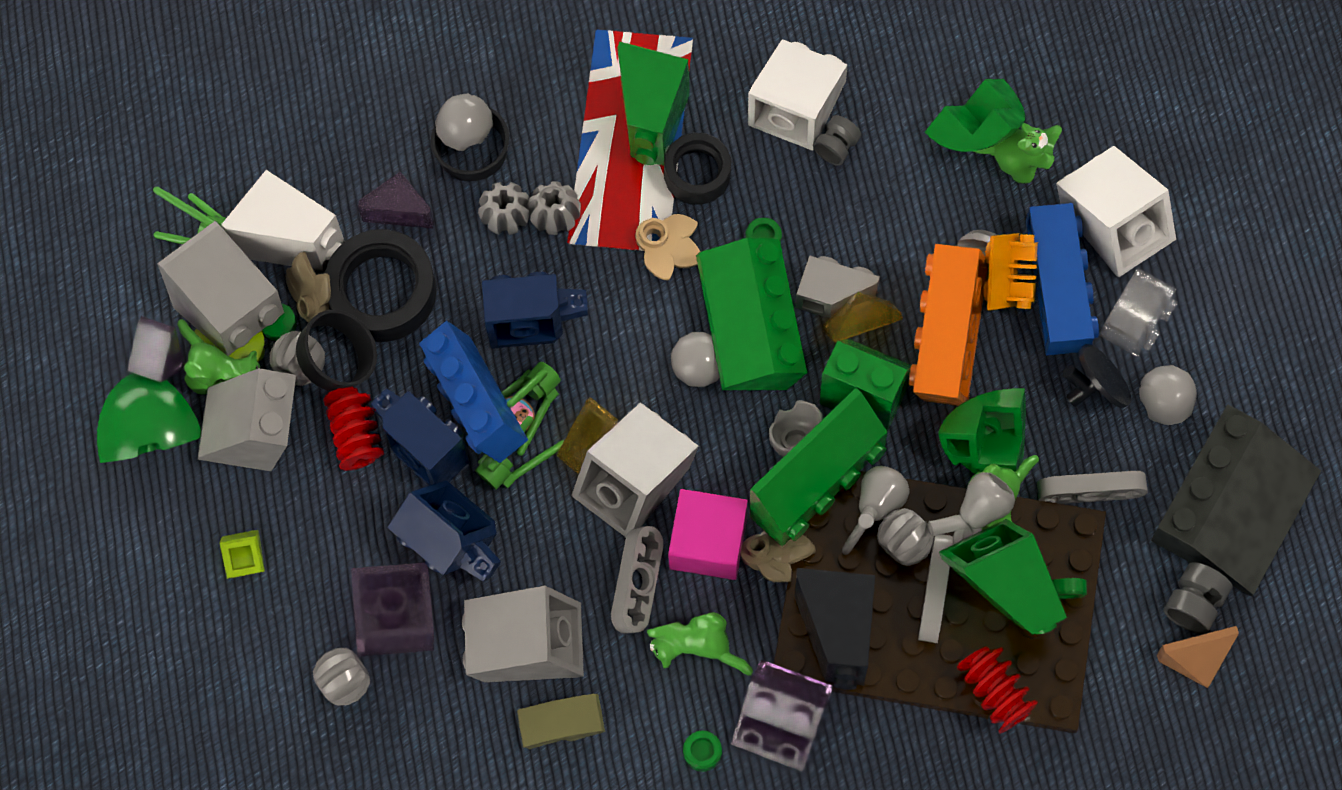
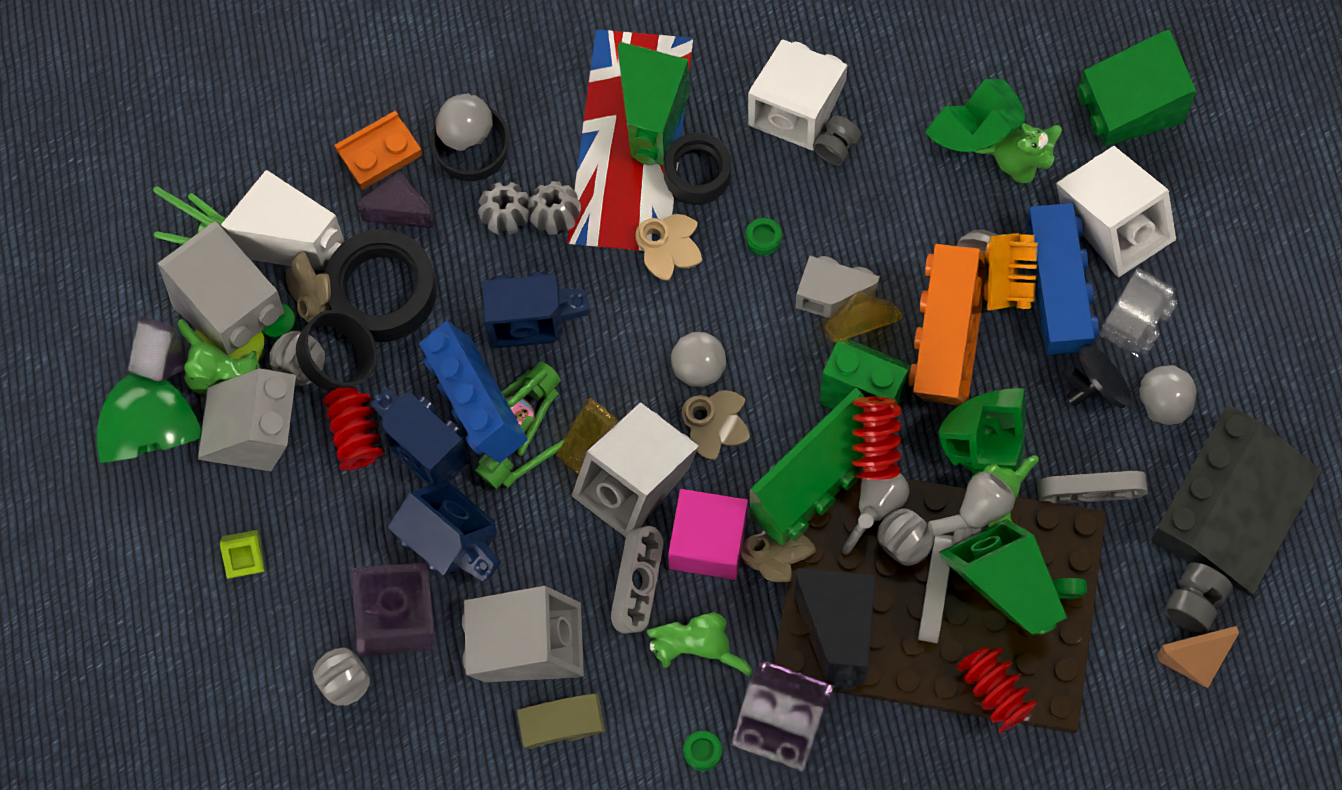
green slope [696,238,807,390] -> none
light grey hair [769,400,824,457] -> none
none -> orange plate [334,110,423,190]
none -> dark tan plate [682,390,750,460]
none -> red piece [852,397,901,480]
none -> green slope [1077,29,1196,147]

